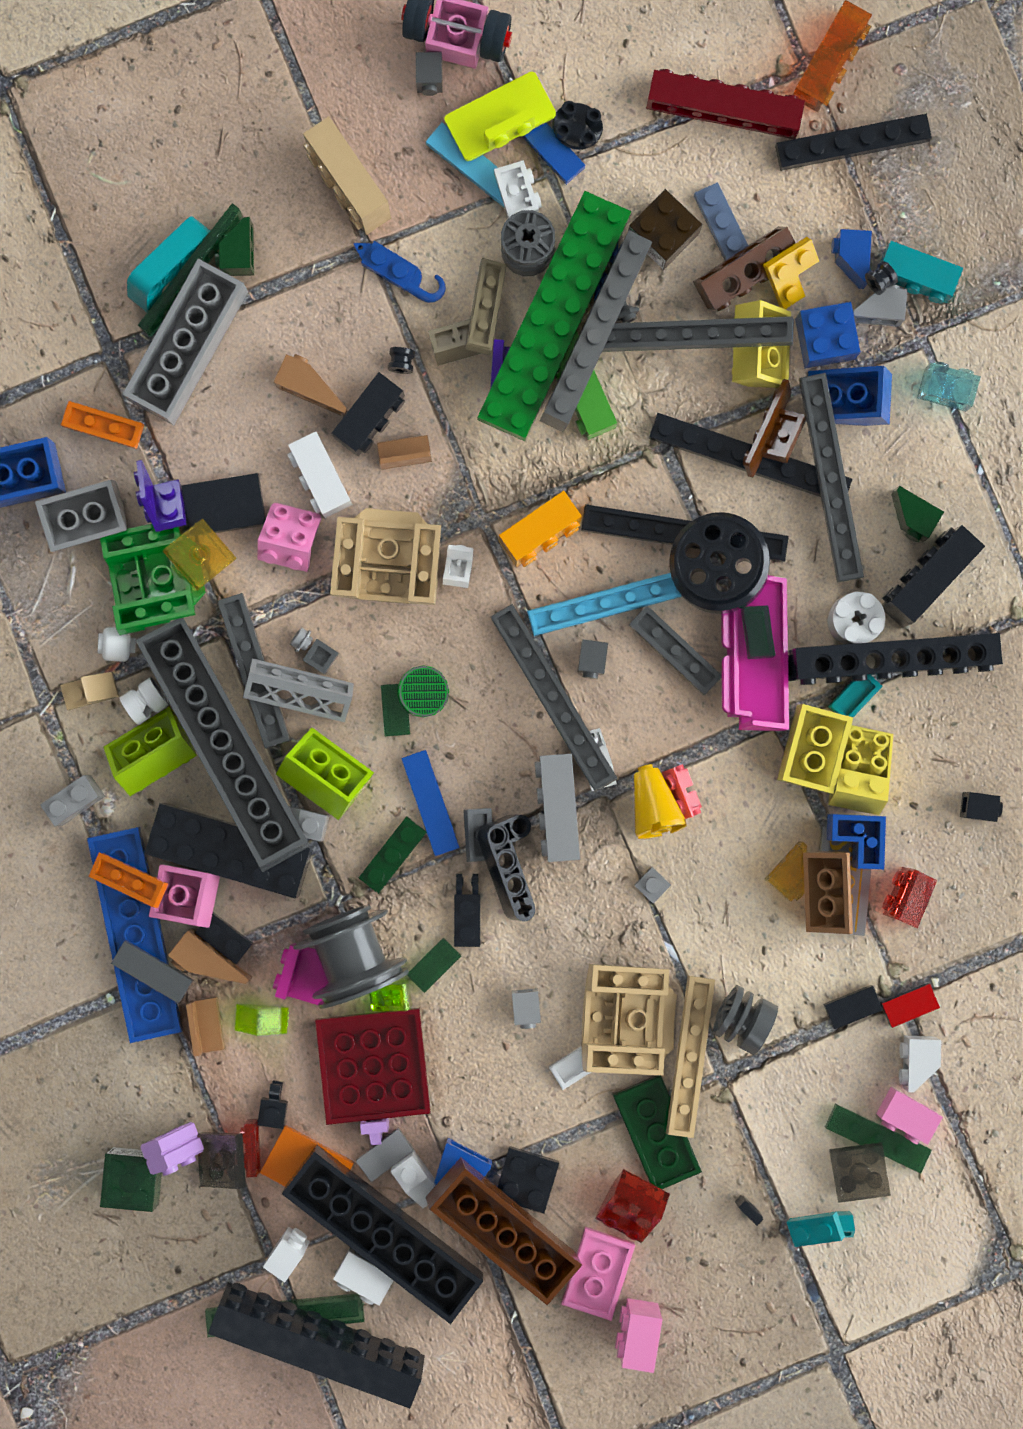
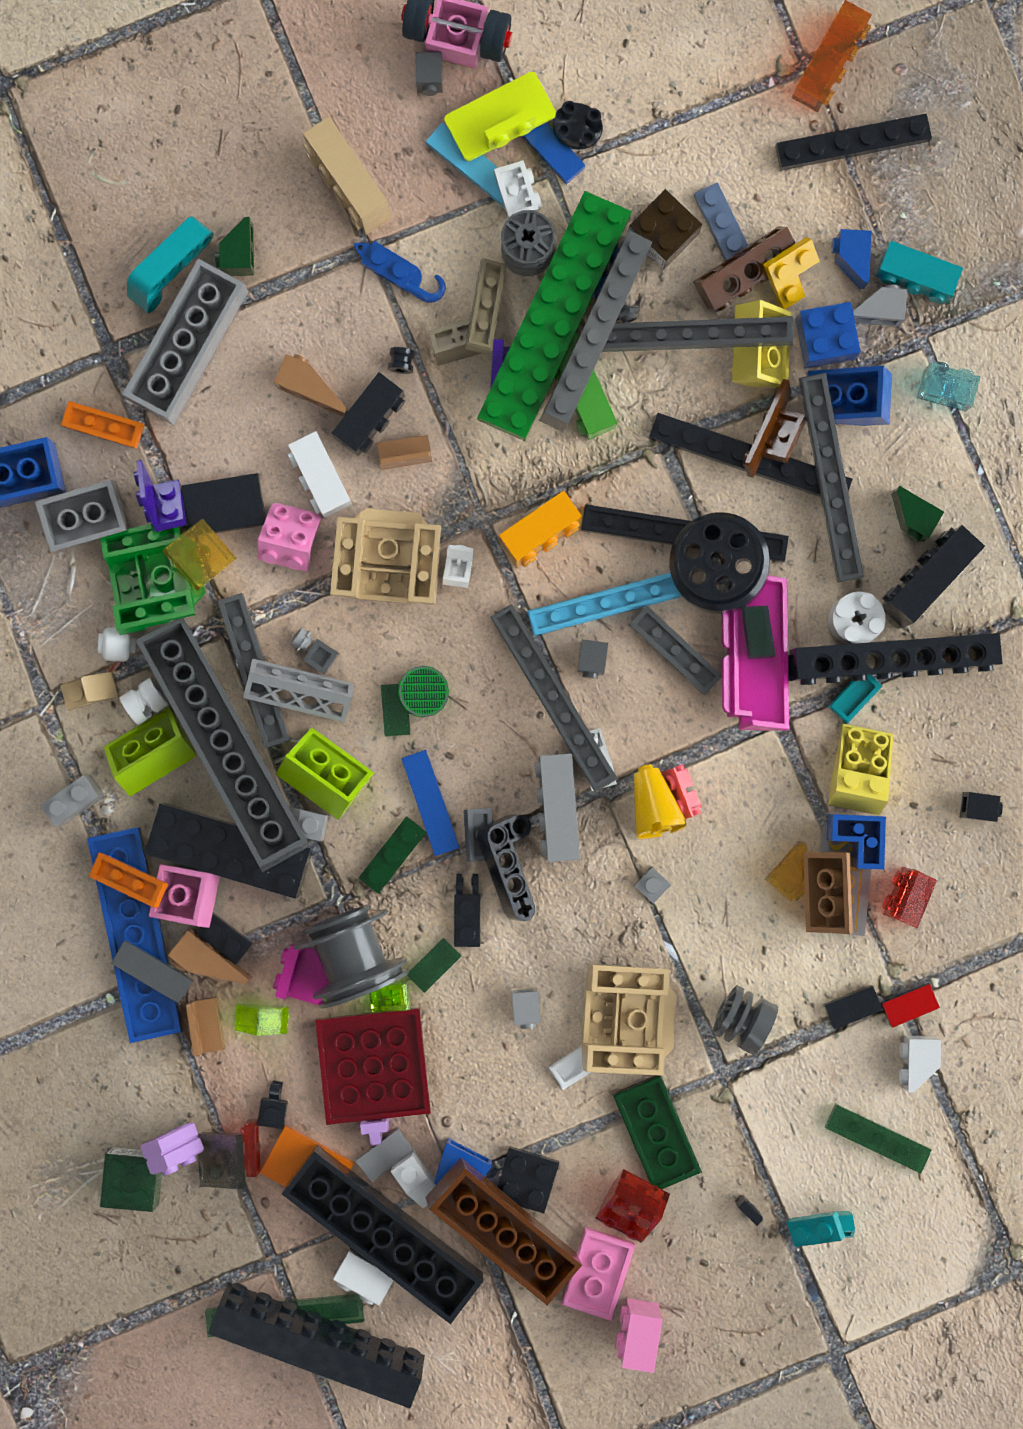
clear green tile [138,203,243,337] -> none
white brick [263,1227,310,1283] -> none
dark red brick [646,69,805,139] -> none
tan plate [666,975,715,1138] -> none
light yellow slope [777,704,853,794] -> none
clear smoke plate [829,1142,891,1203] -> none
black wheel [865,261,898,295] -> none
bright pink brick [876,1087,943,1145] -> none

